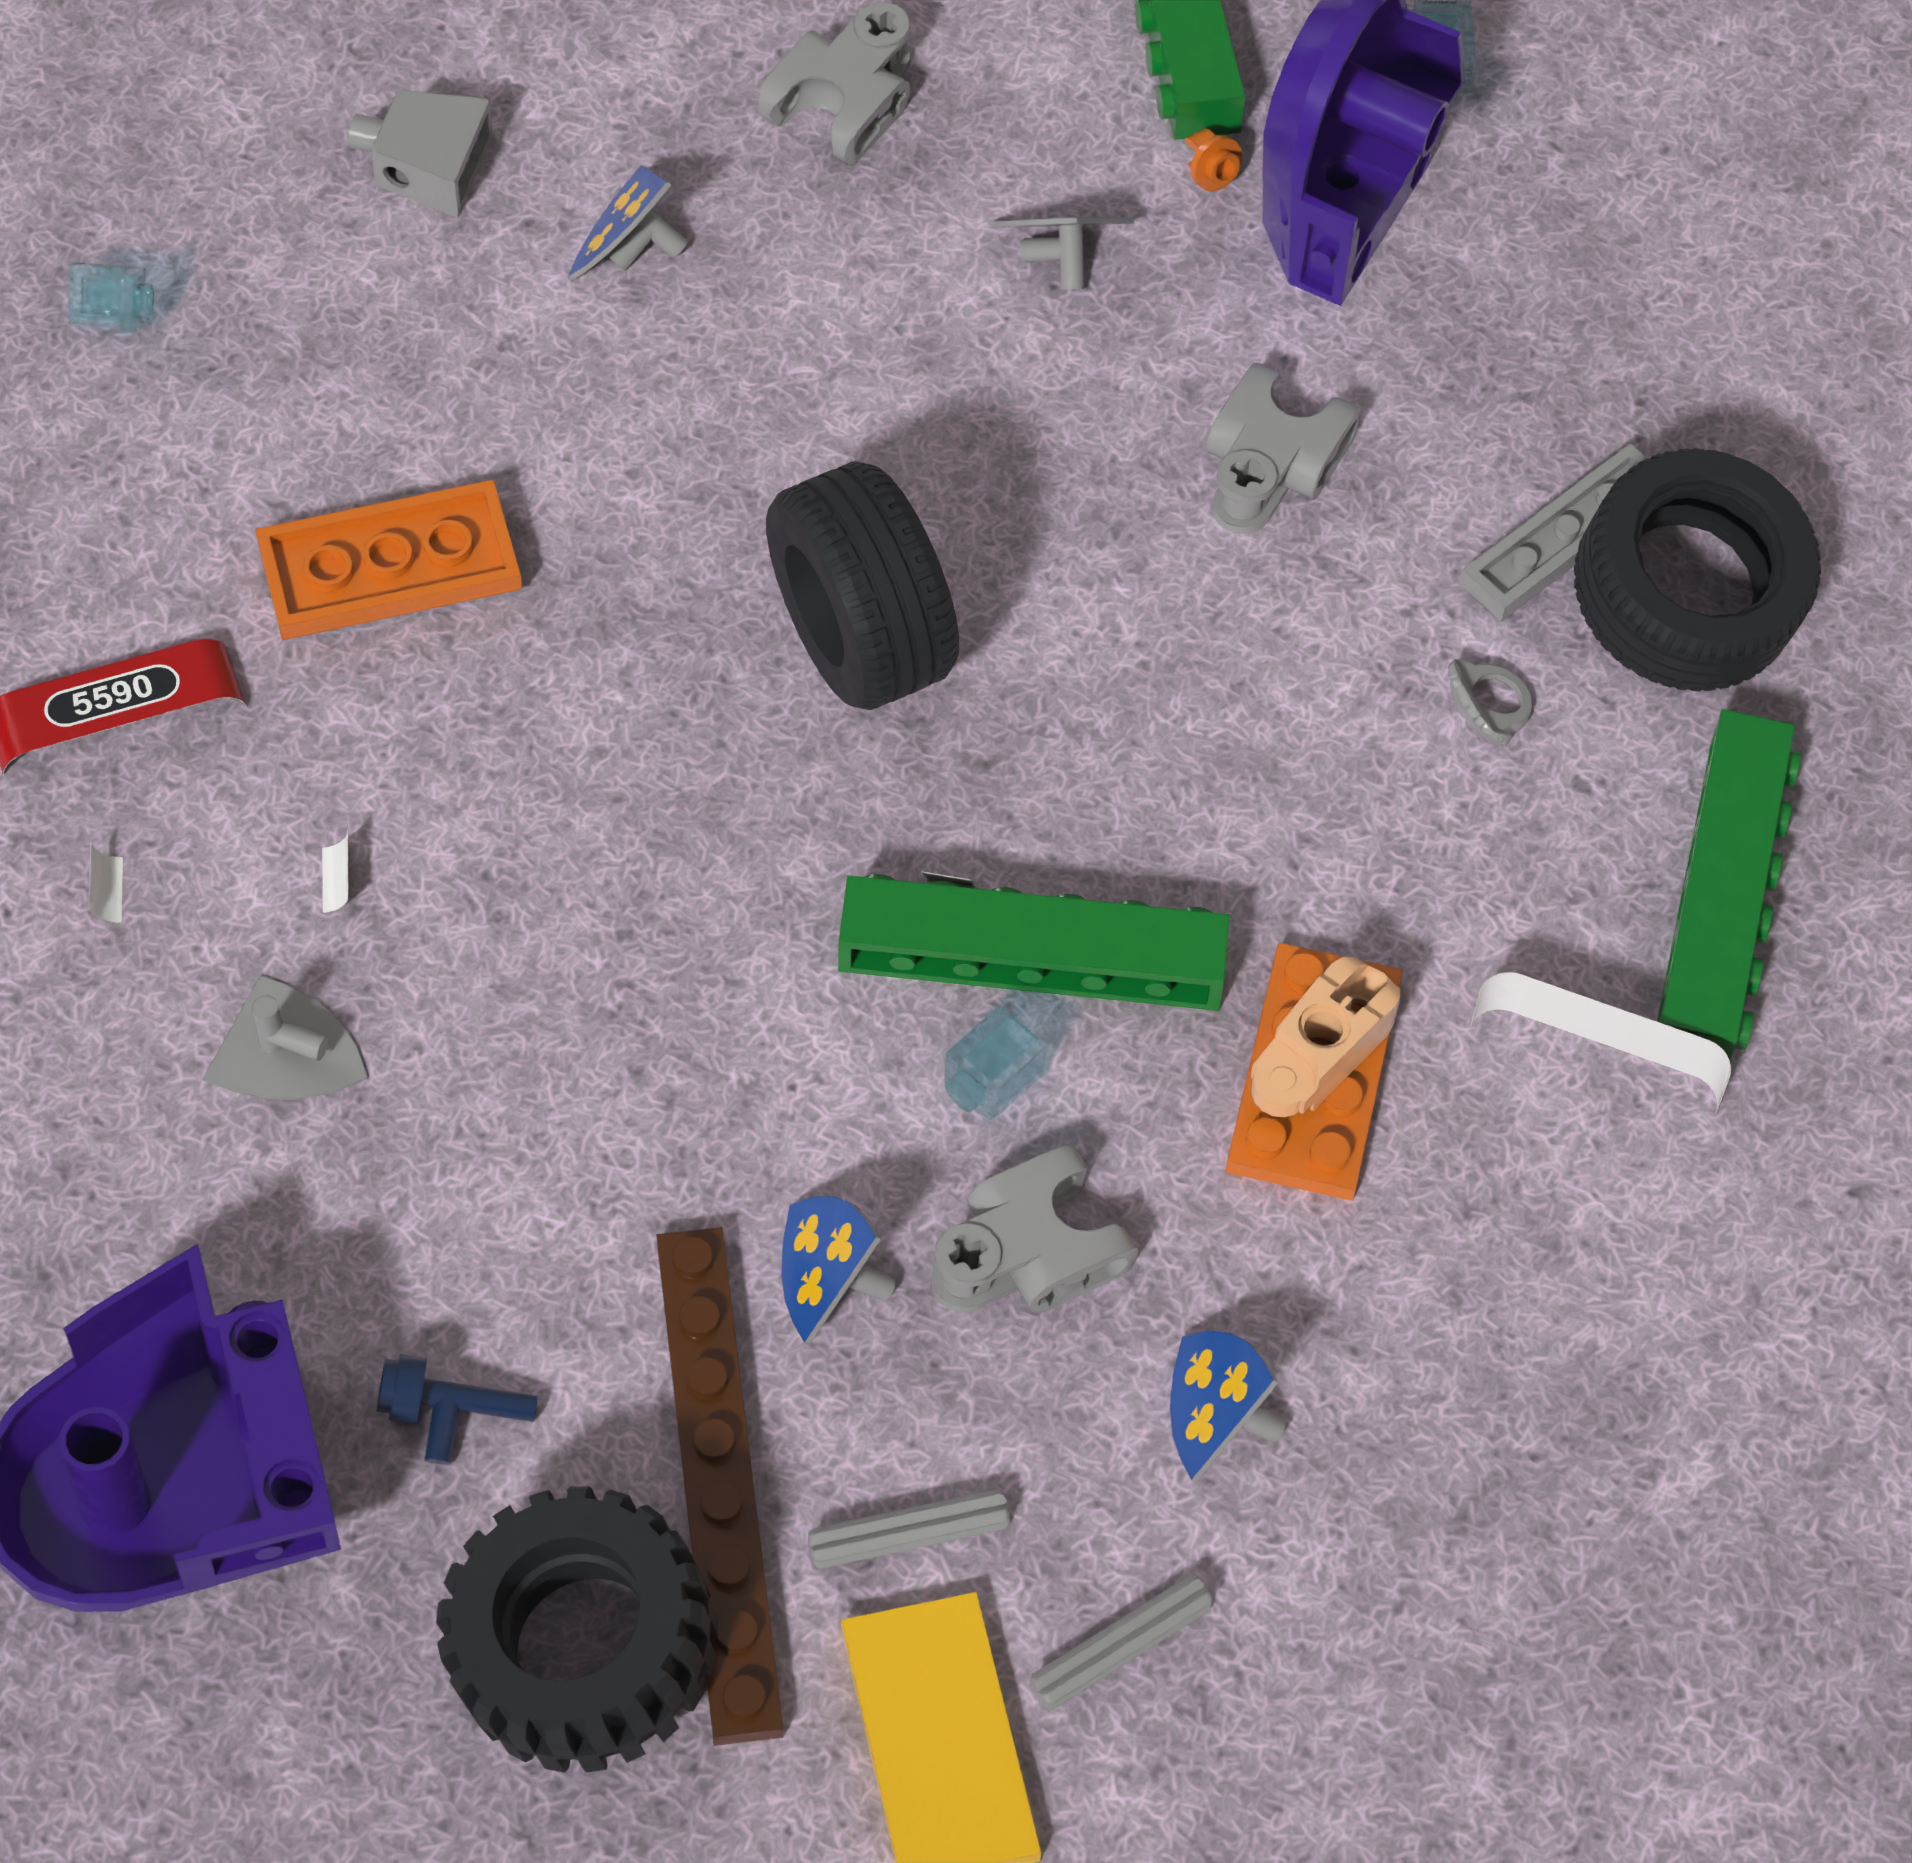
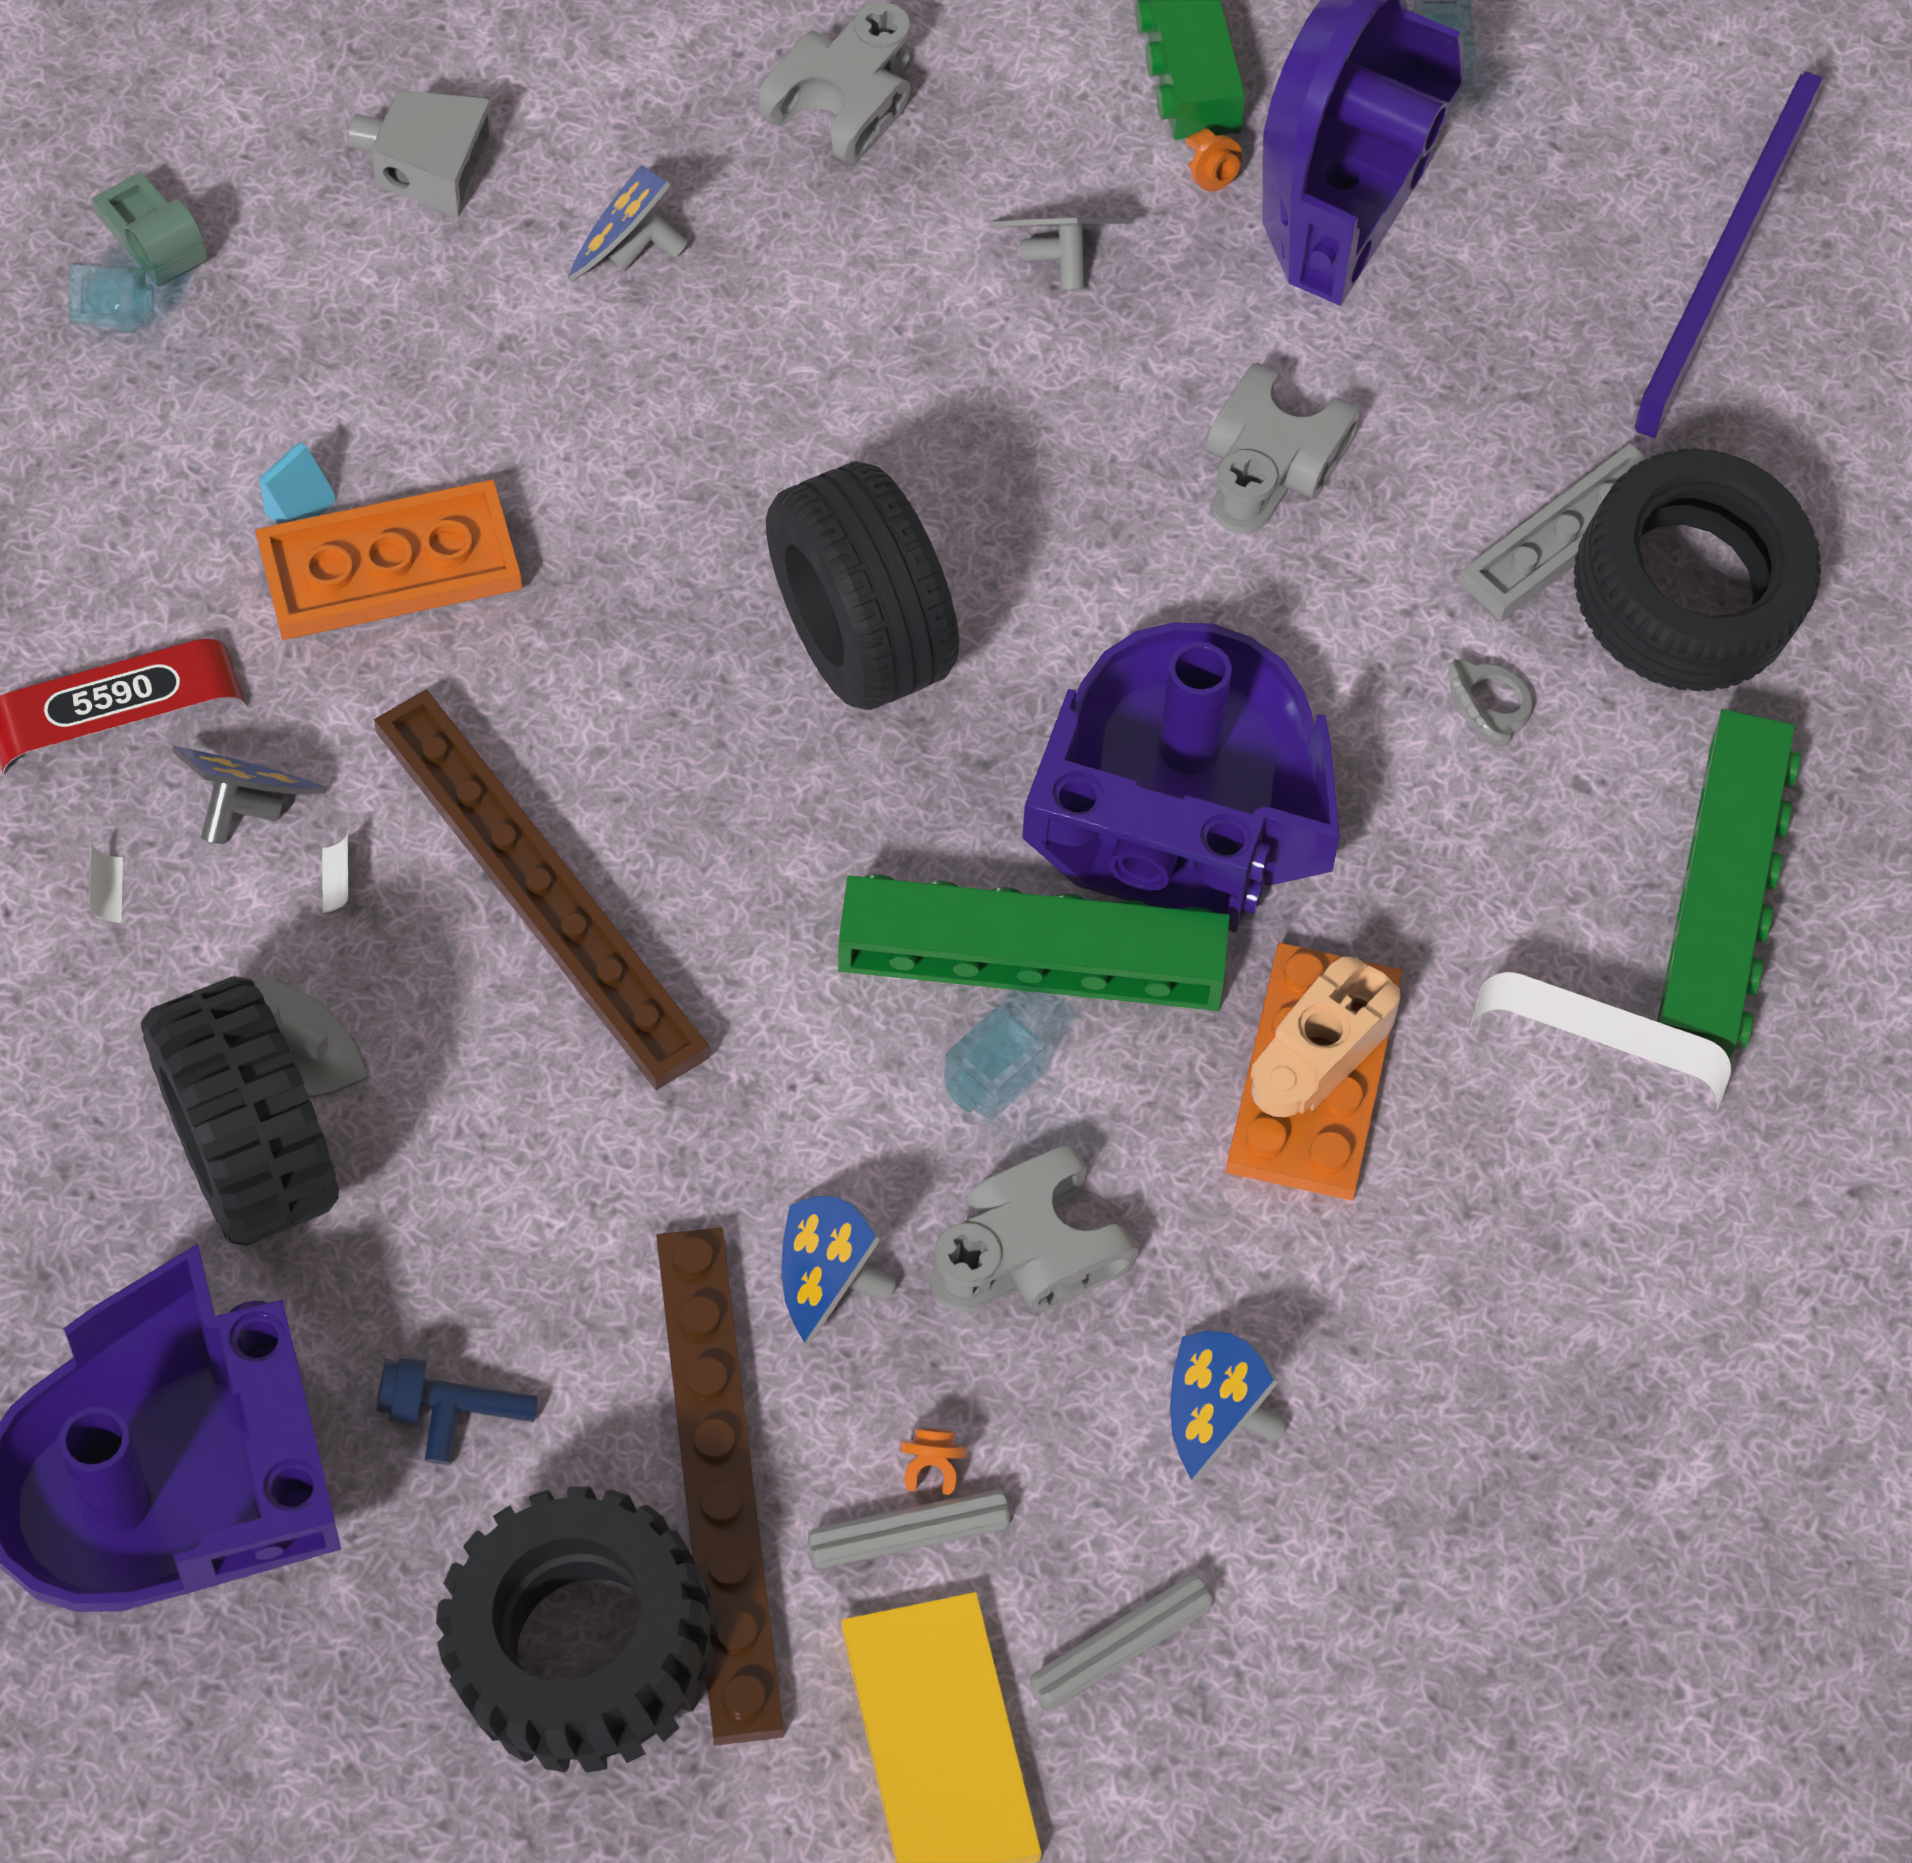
white sticker [921,871,974,885] -> none
none -> sand green plate [92,172,207,287]
none -> black tyre [141,976,339,1246]
none -> flat silver shield [172,746,327,844]
none -> medium azure slope [259,442,336,524]
none -> reddish brown plate [374,689,710,1091]
none -> orange plate [899,1428,968,1495]
none -> dark purple animal [1022,622,1340,933]
none -> dark purple tile [1634,71,1823,439]

